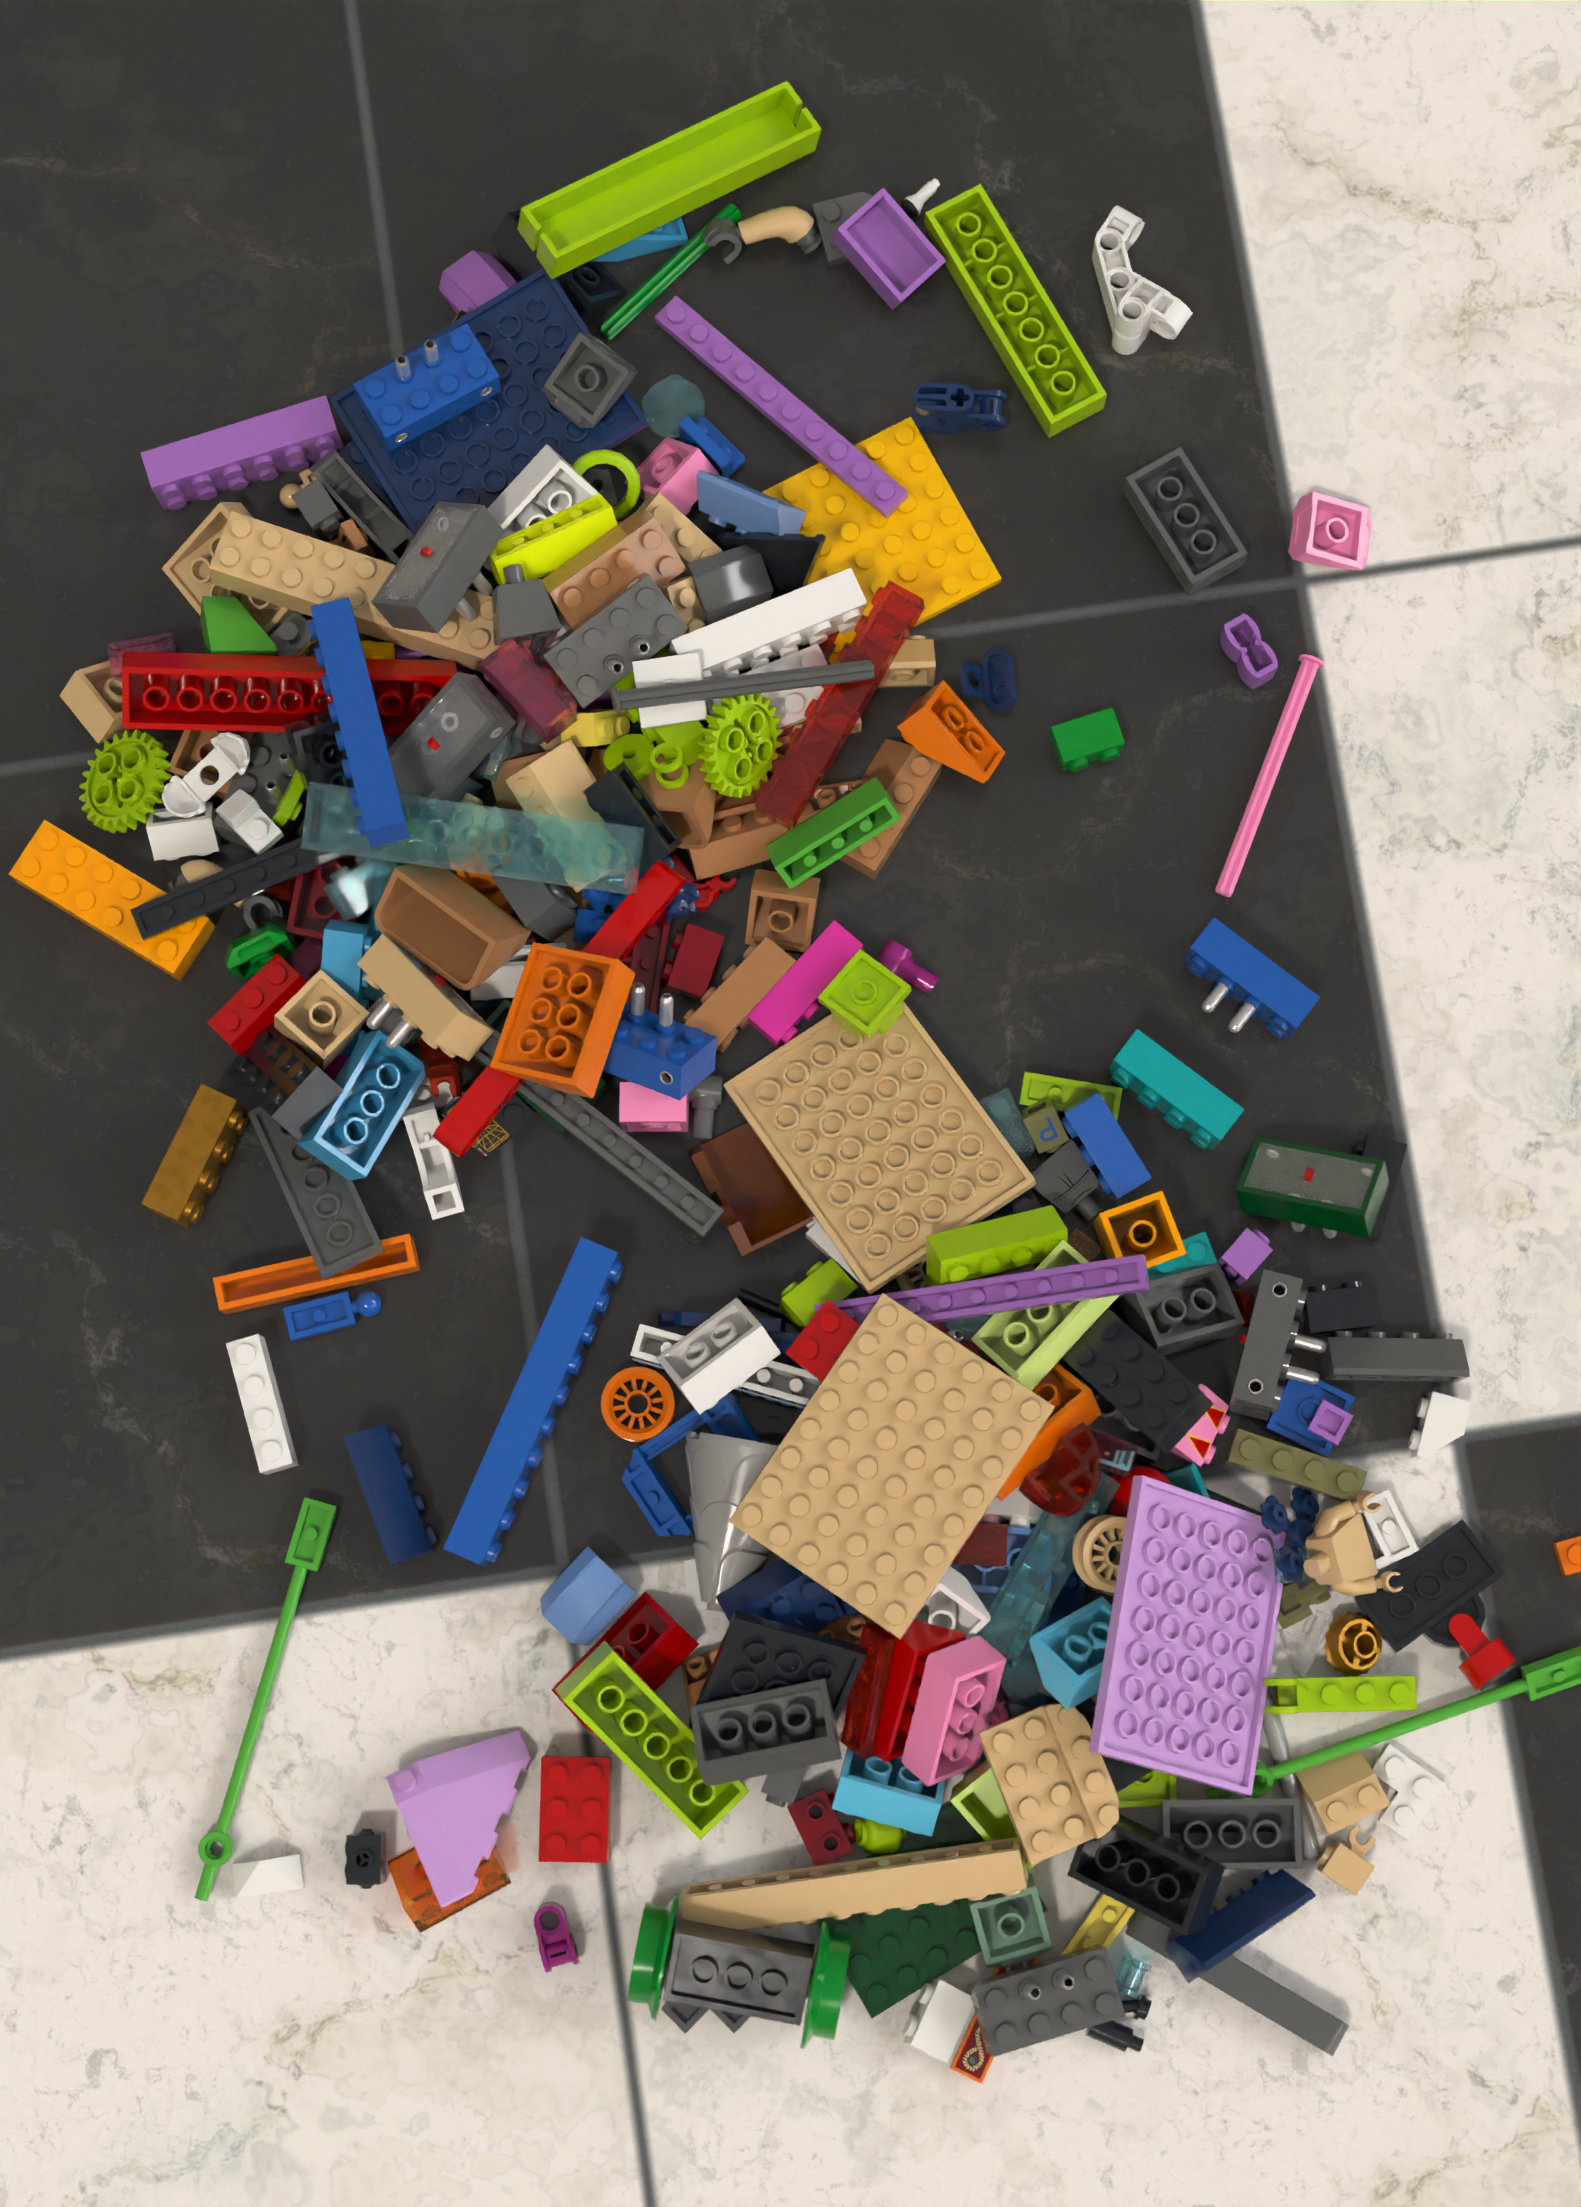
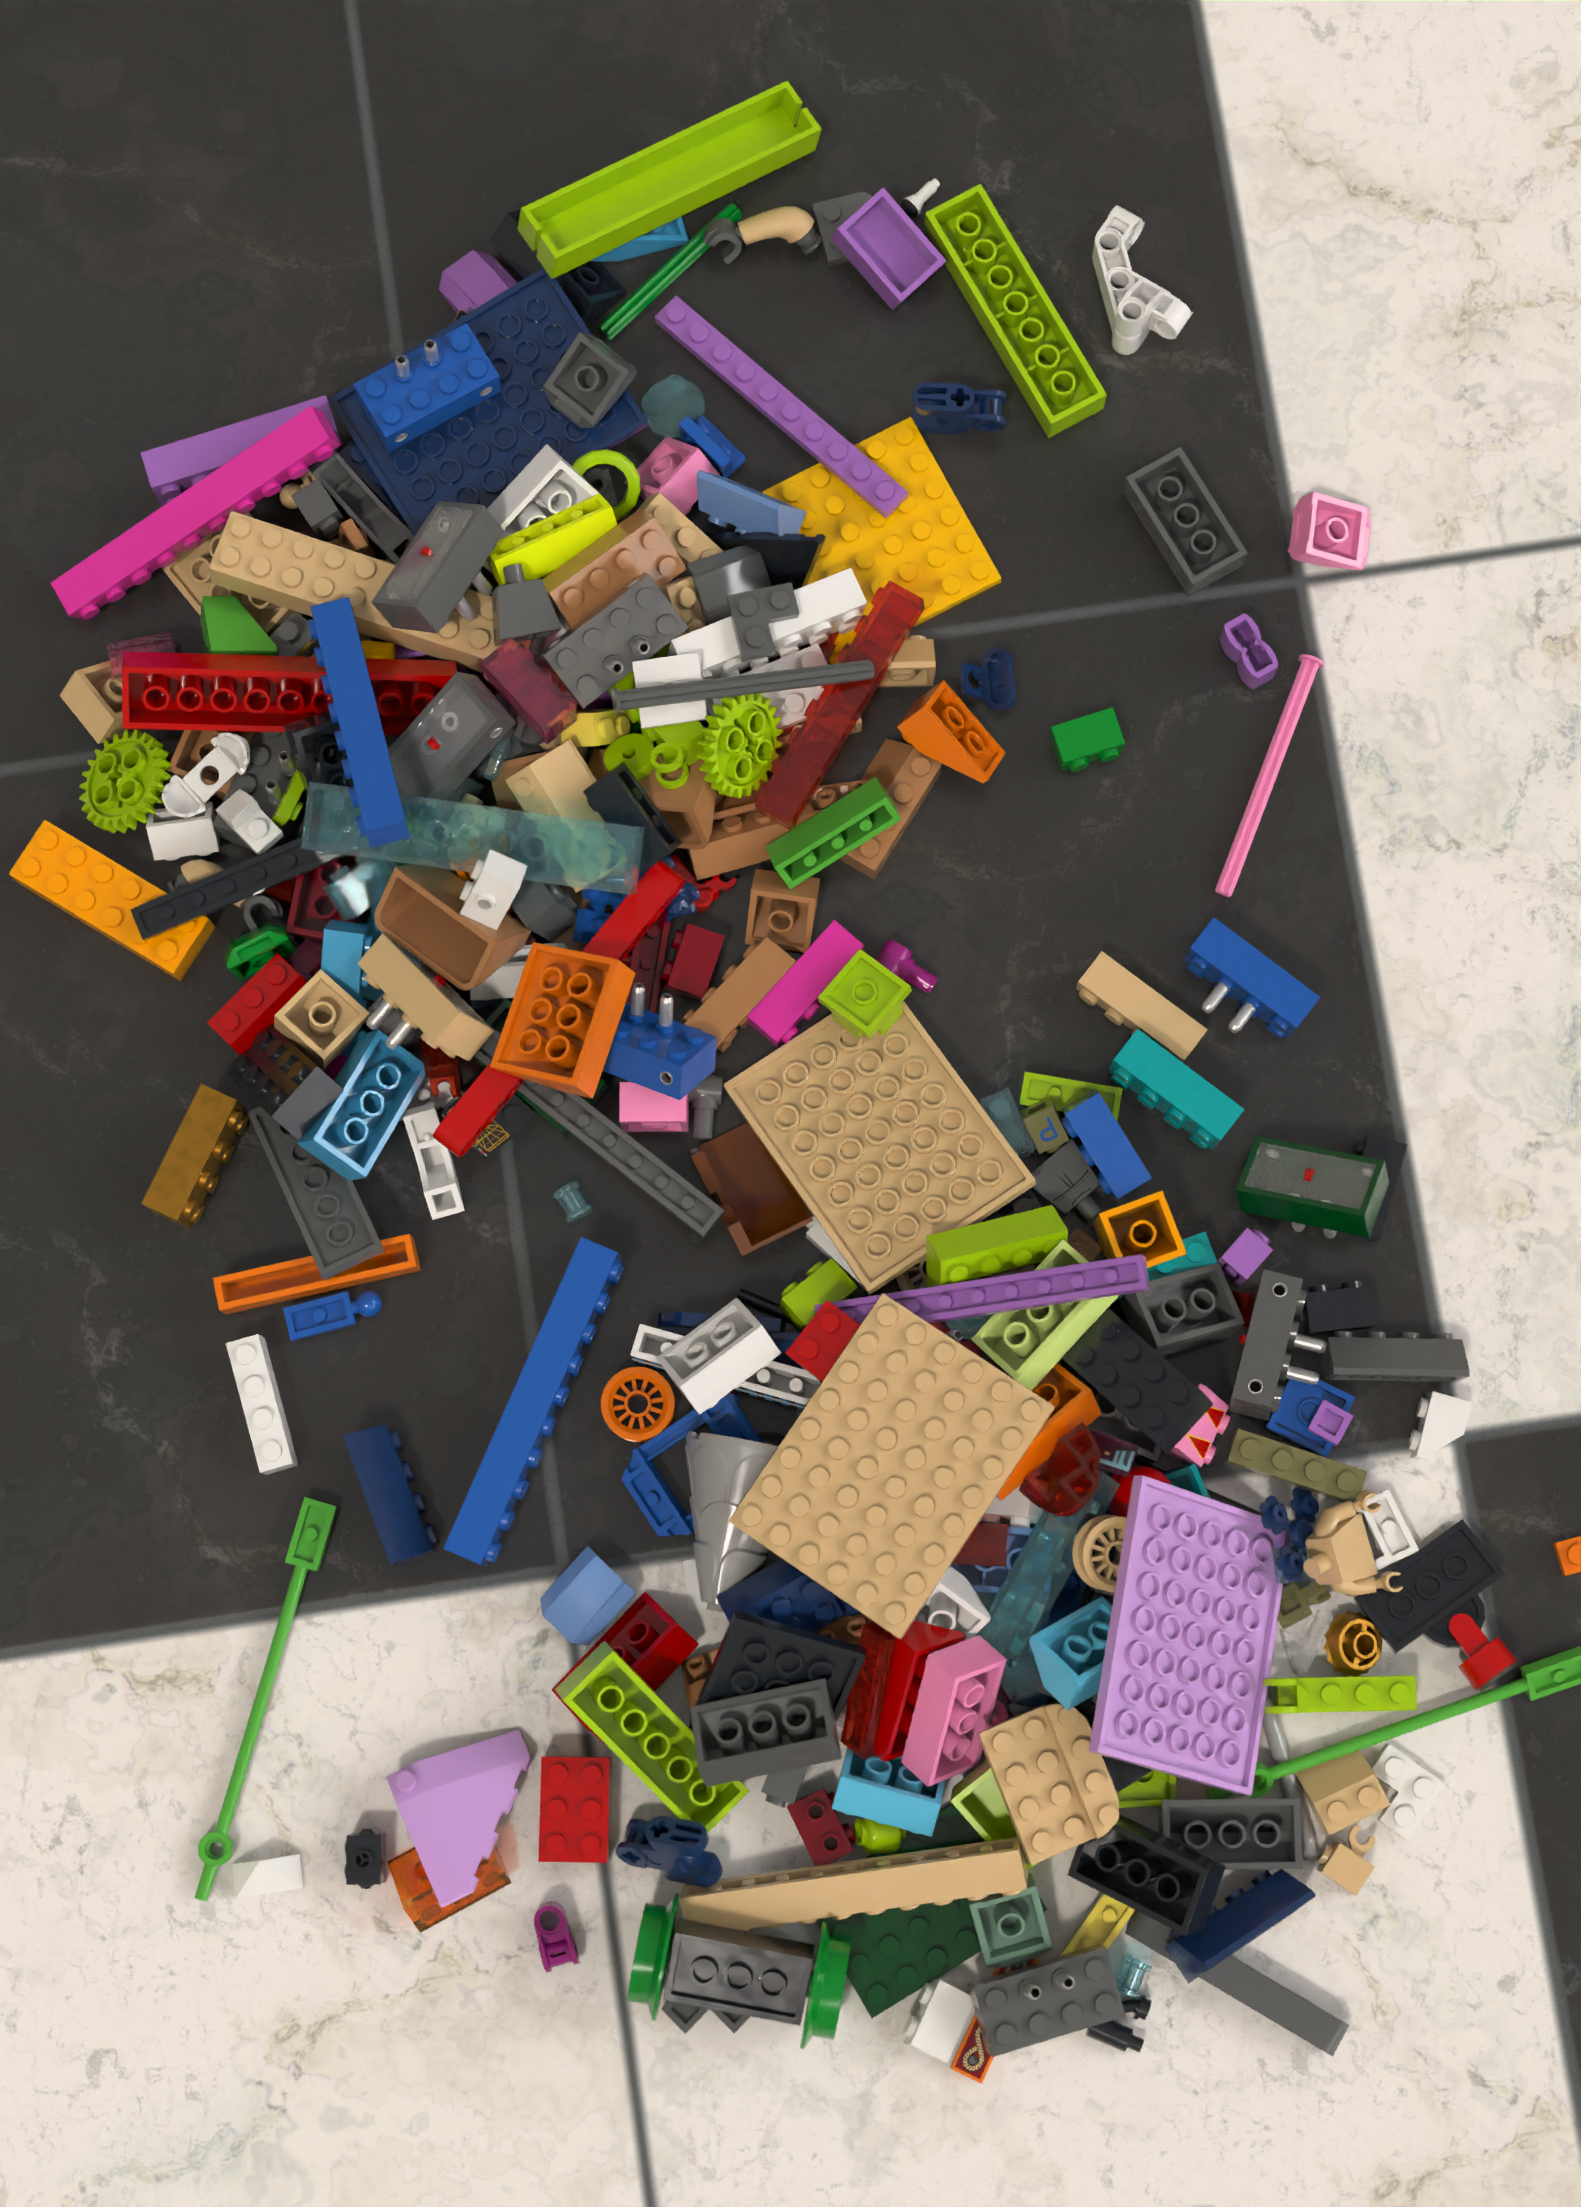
none -> dark pink brick [51,406,341,620]
none -> white brick [459,849,527,930]
none -> clear light blue bush [552,1181,593,1224]
none -> dark blue piece [615,1816,723,1888]
none -> dark grey plate [726,582,800,662]
none -> tan brick [1076,951,1208,1063]

